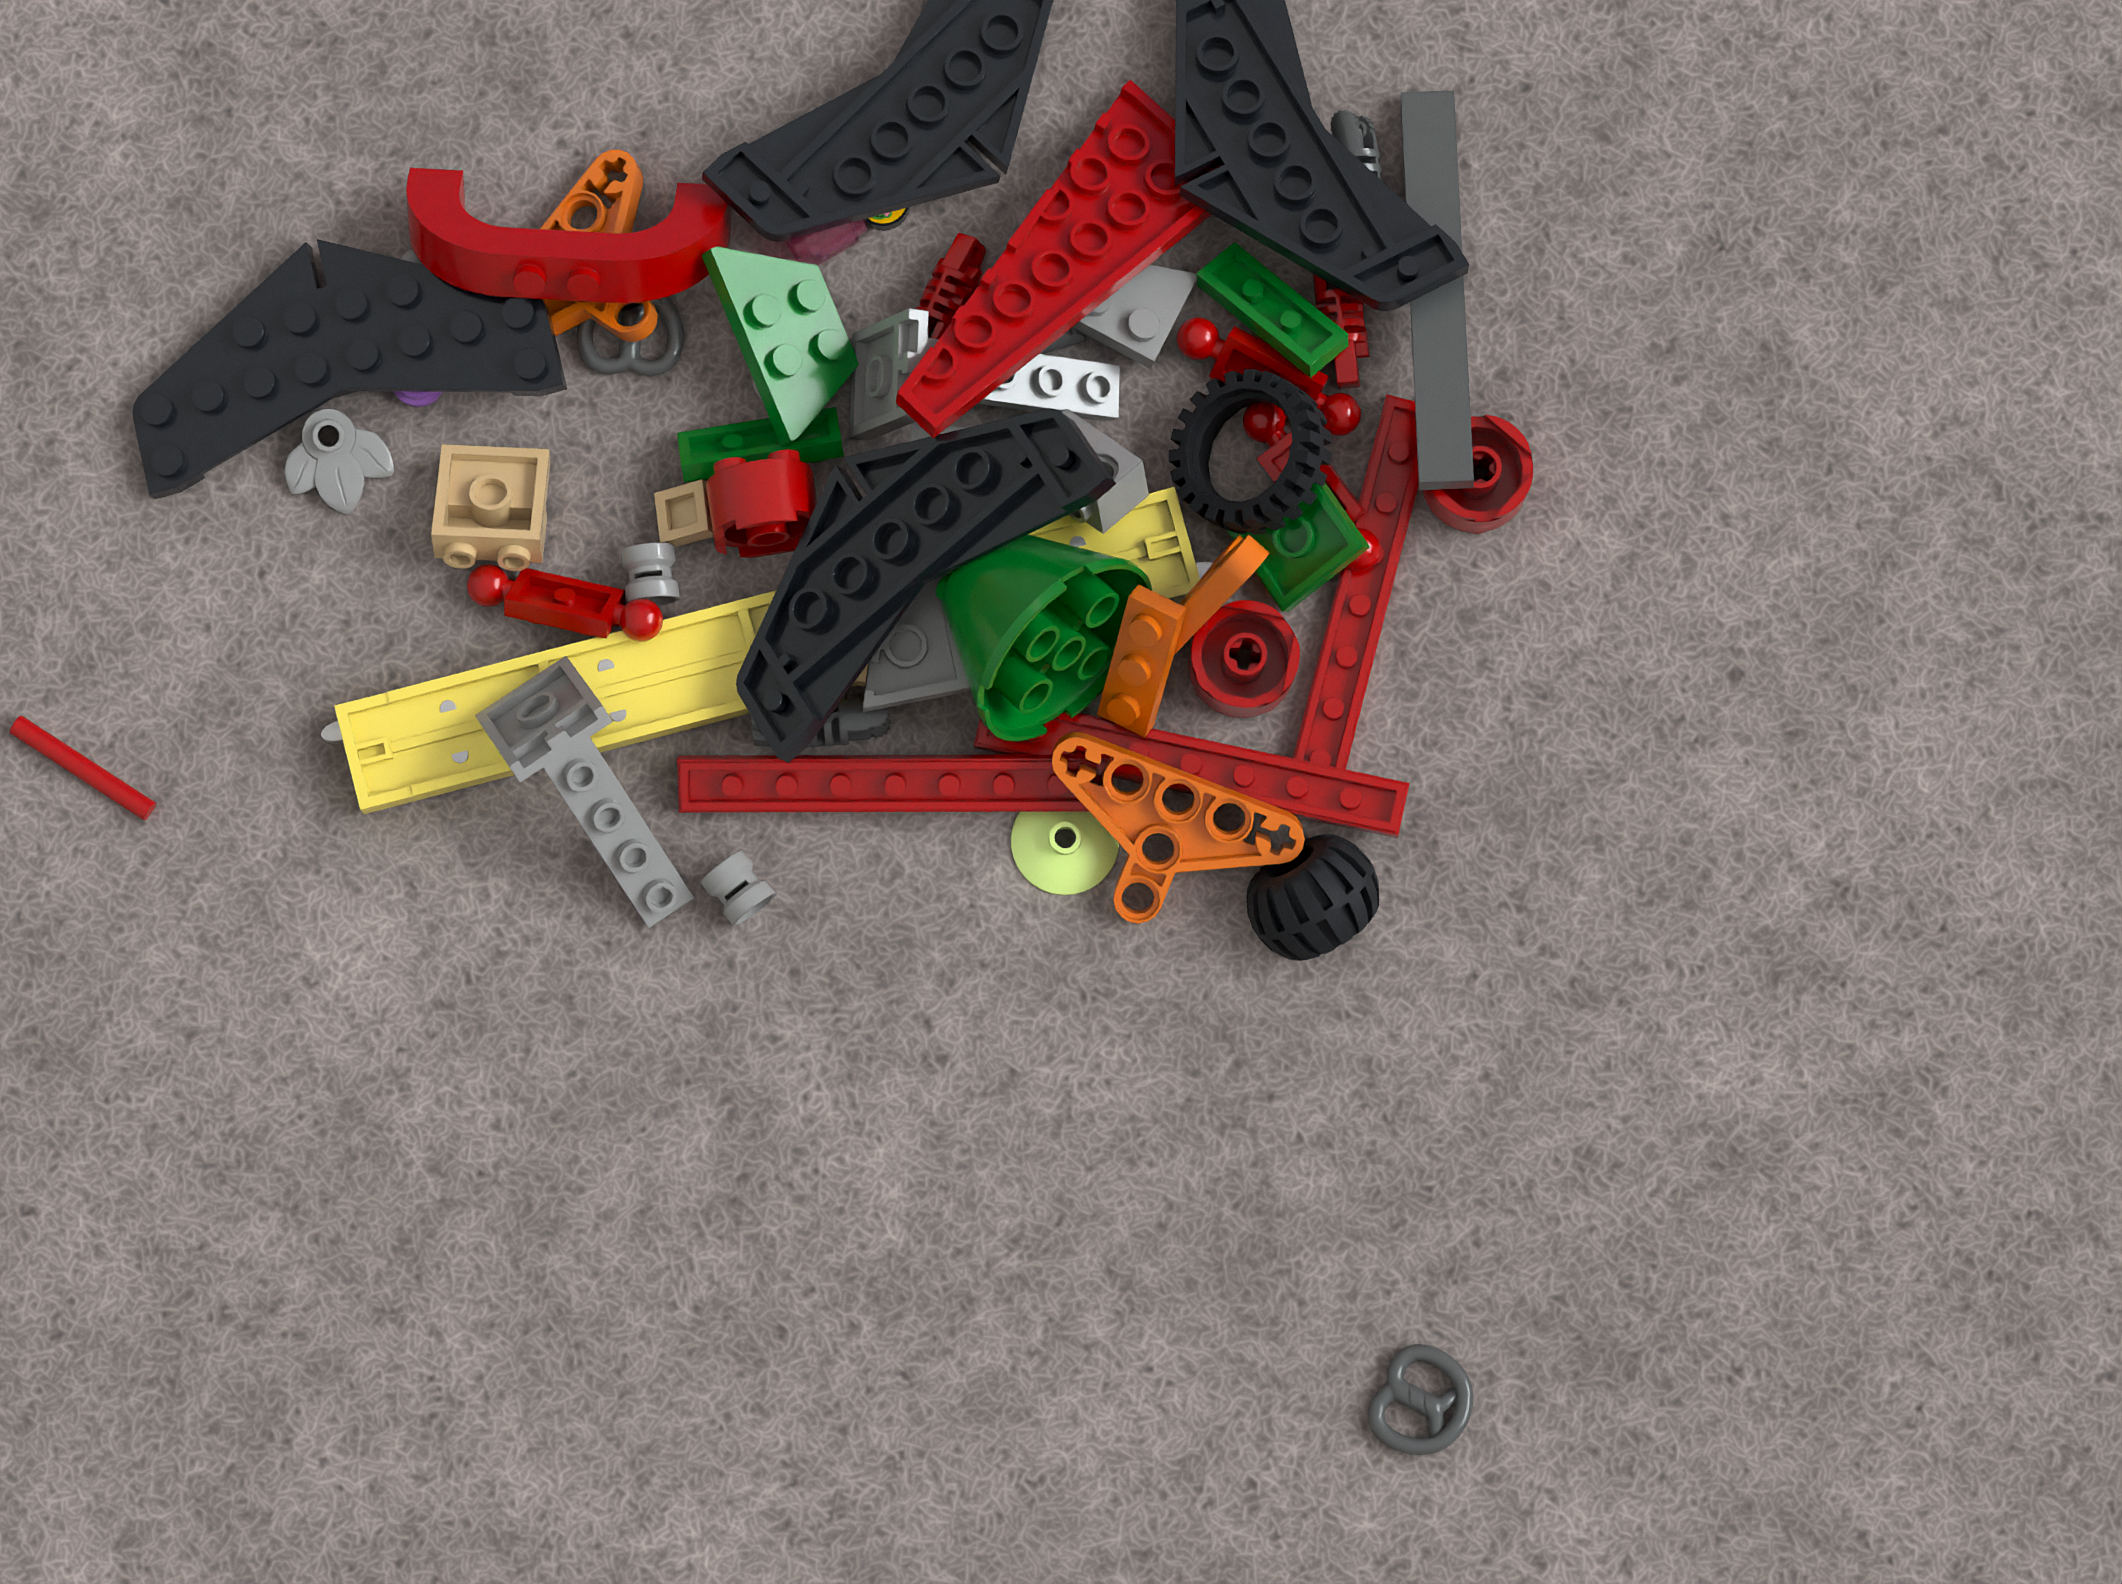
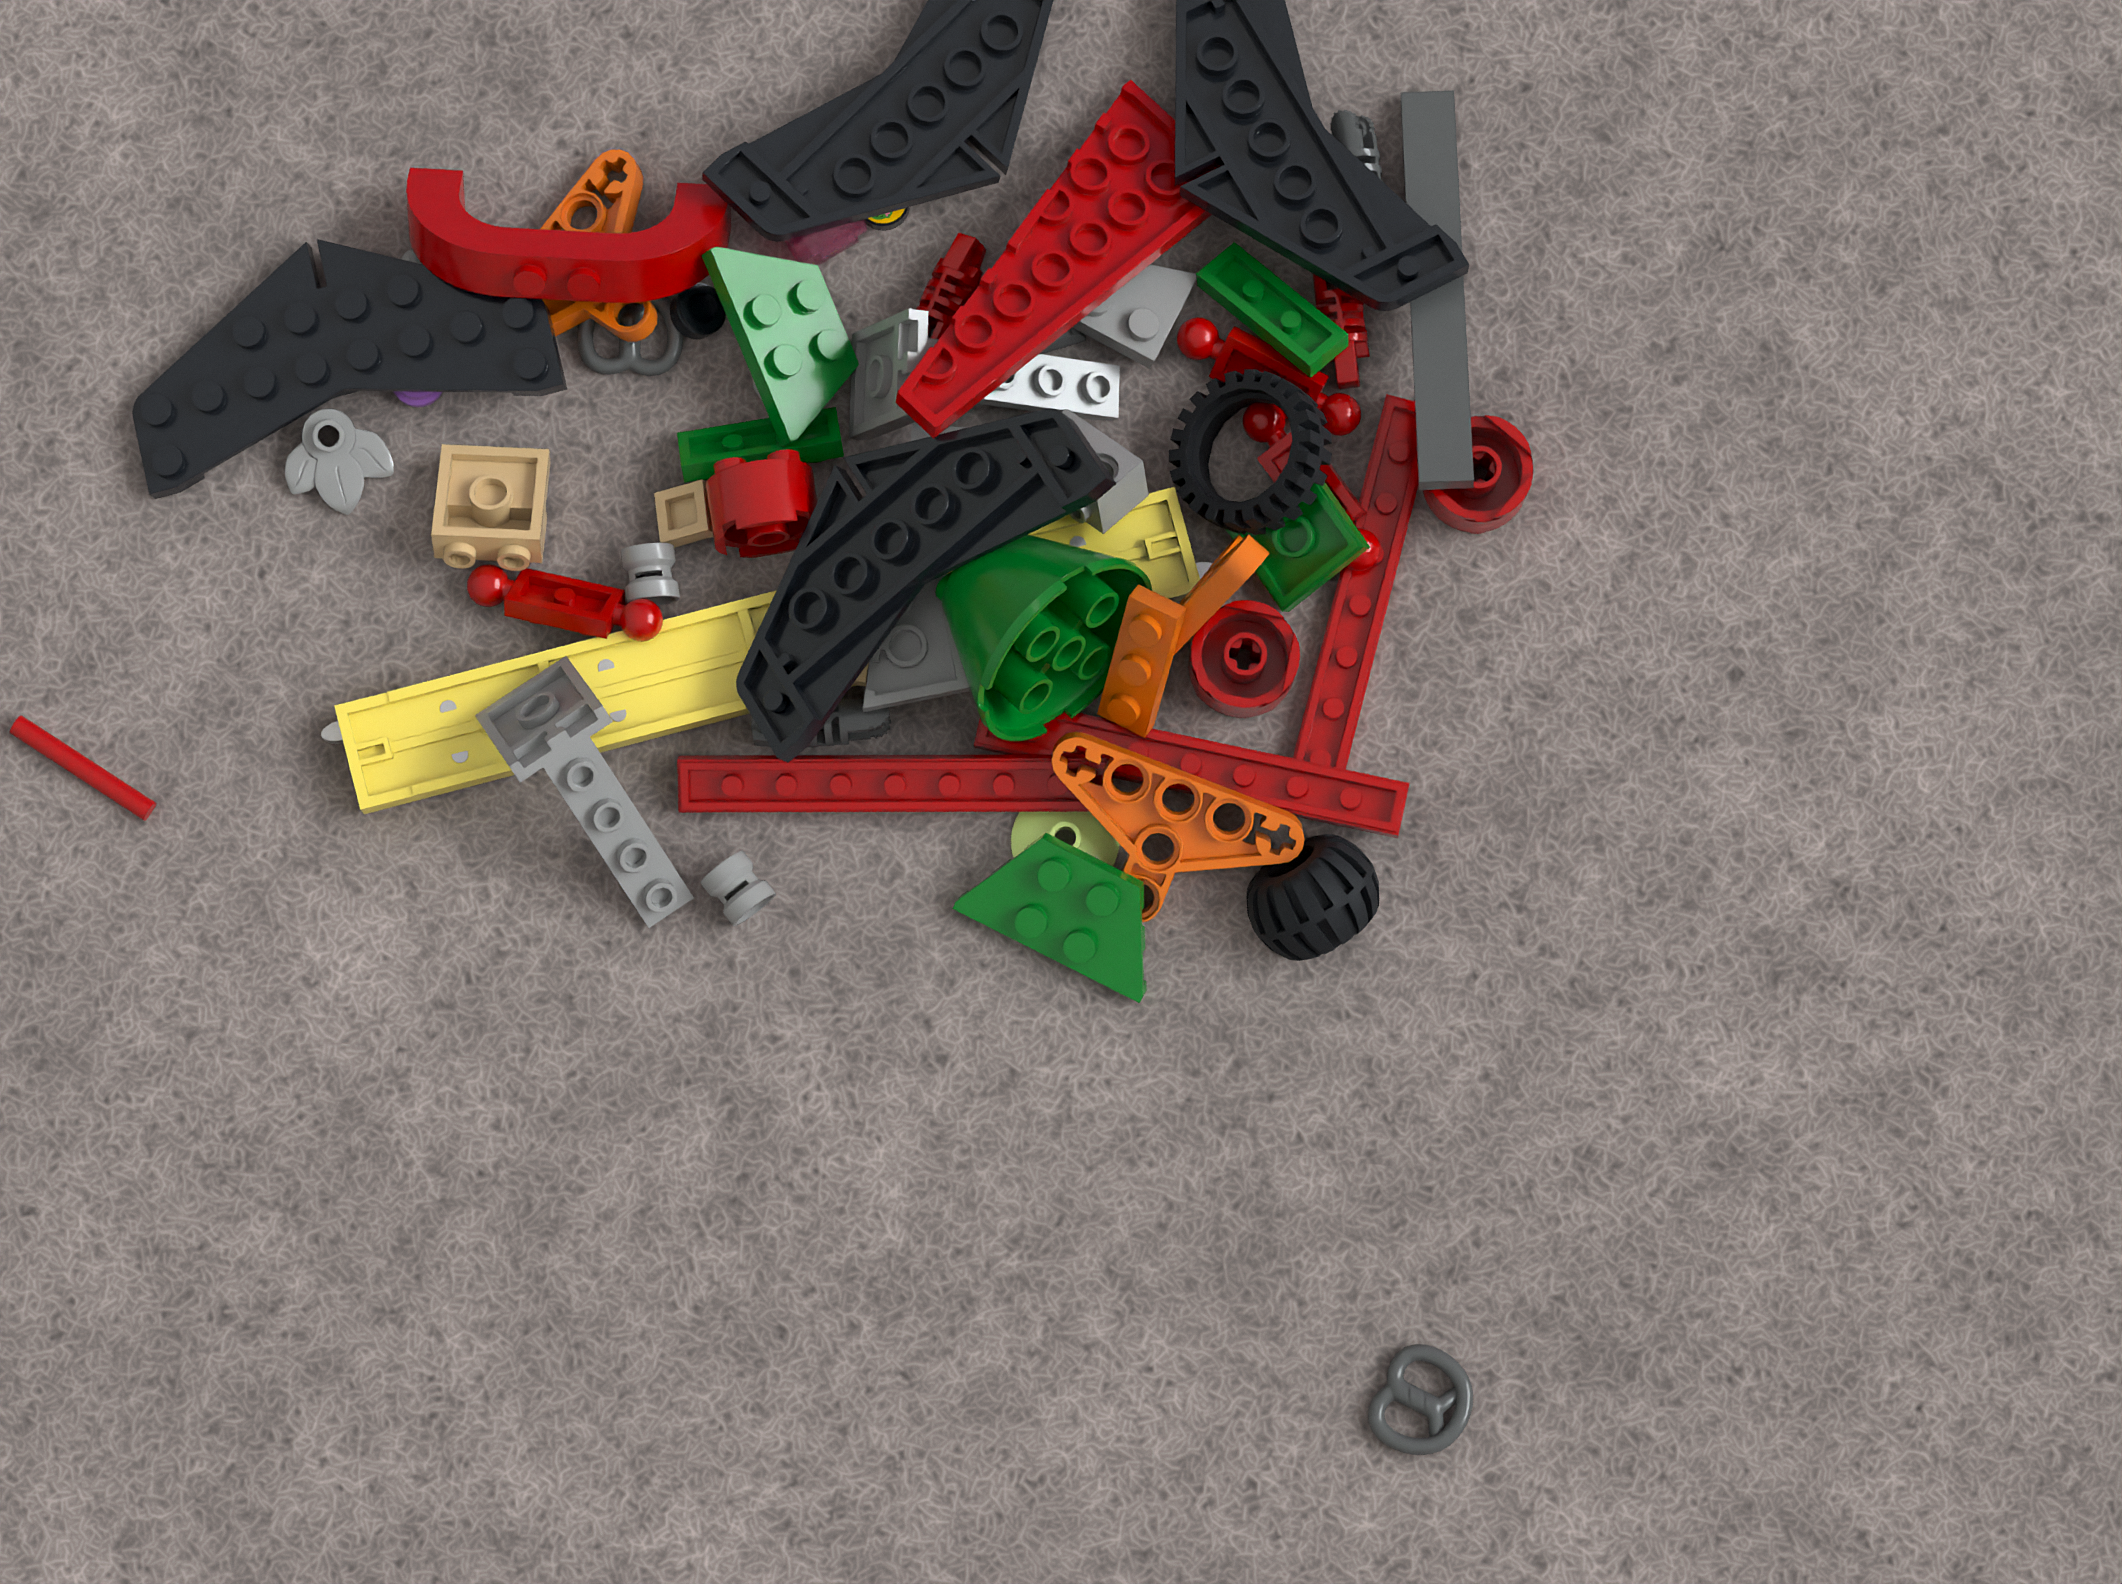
none -> black tile [670,283,726,340]
none -> green wing [952,833,1147,1003]

